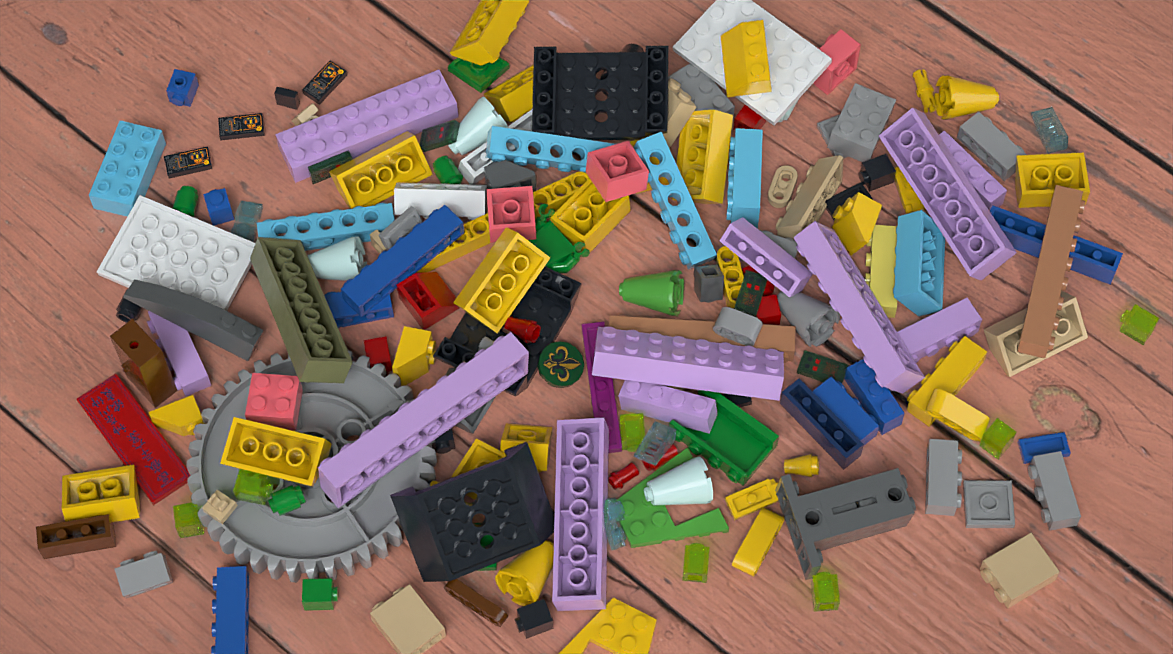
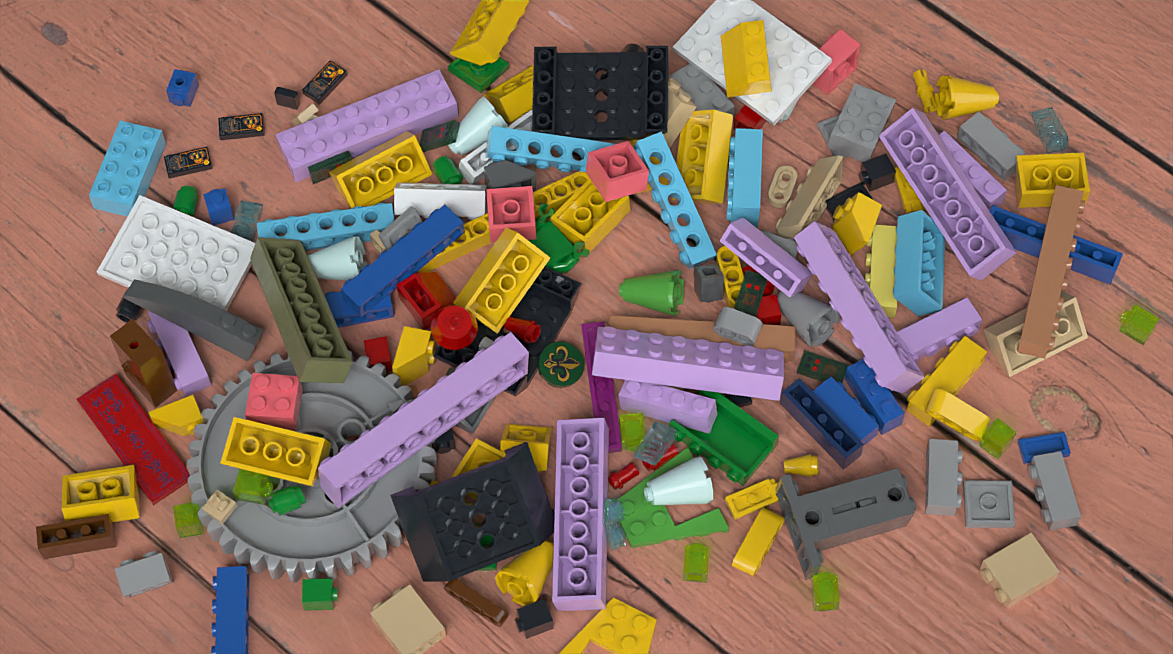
none -> red cone [431,305,478,350]

